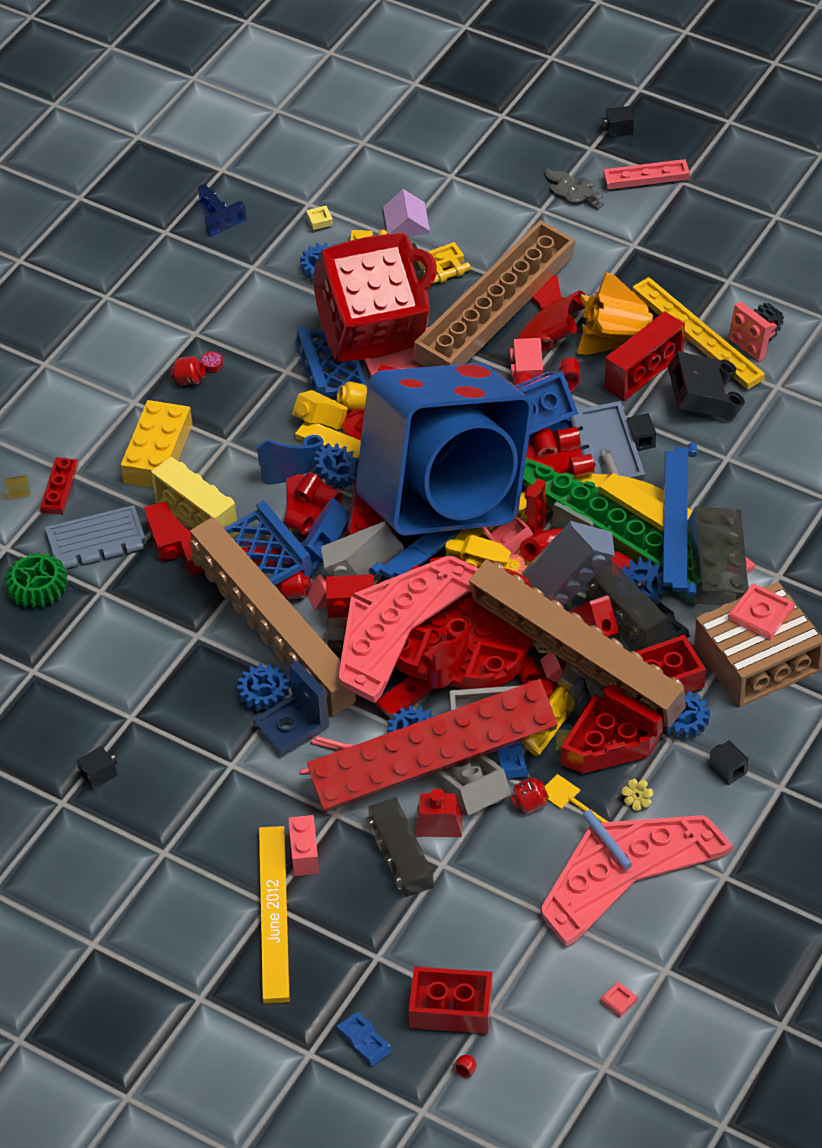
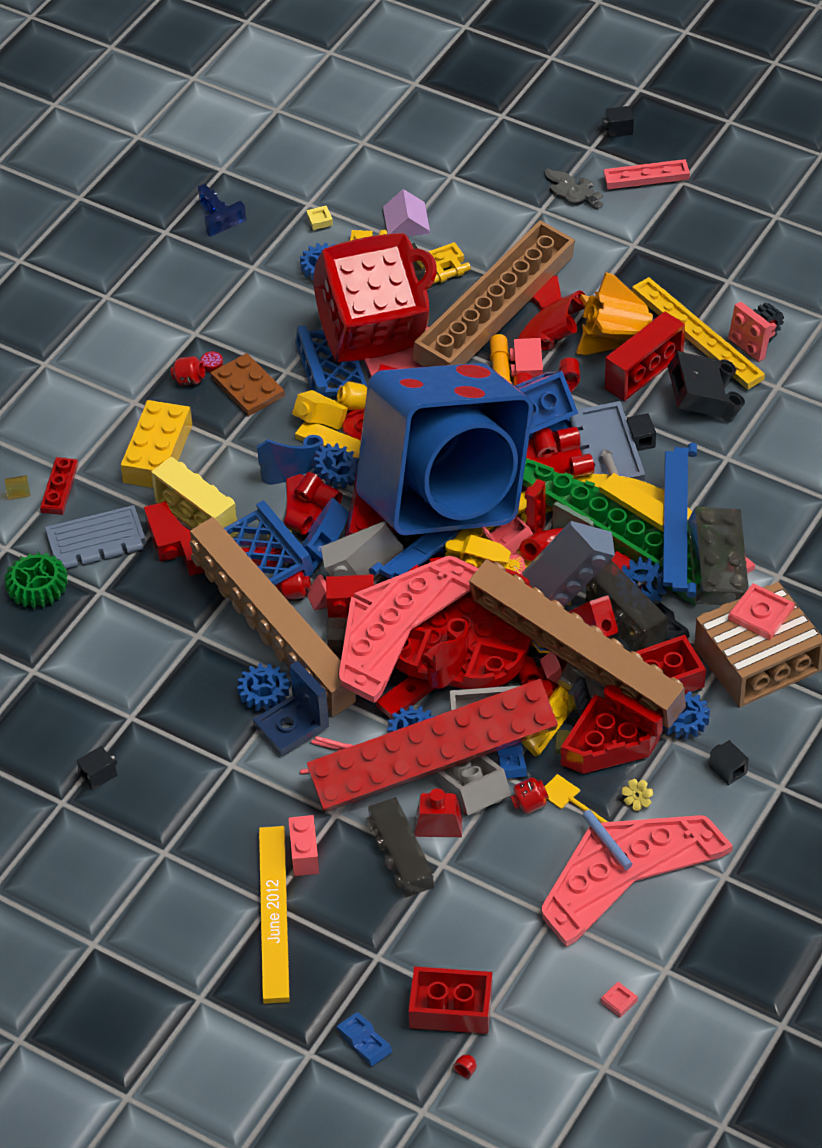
none -> dark orange plate [211,353,285,416]
none -> light orange piece [490,334,512,384]

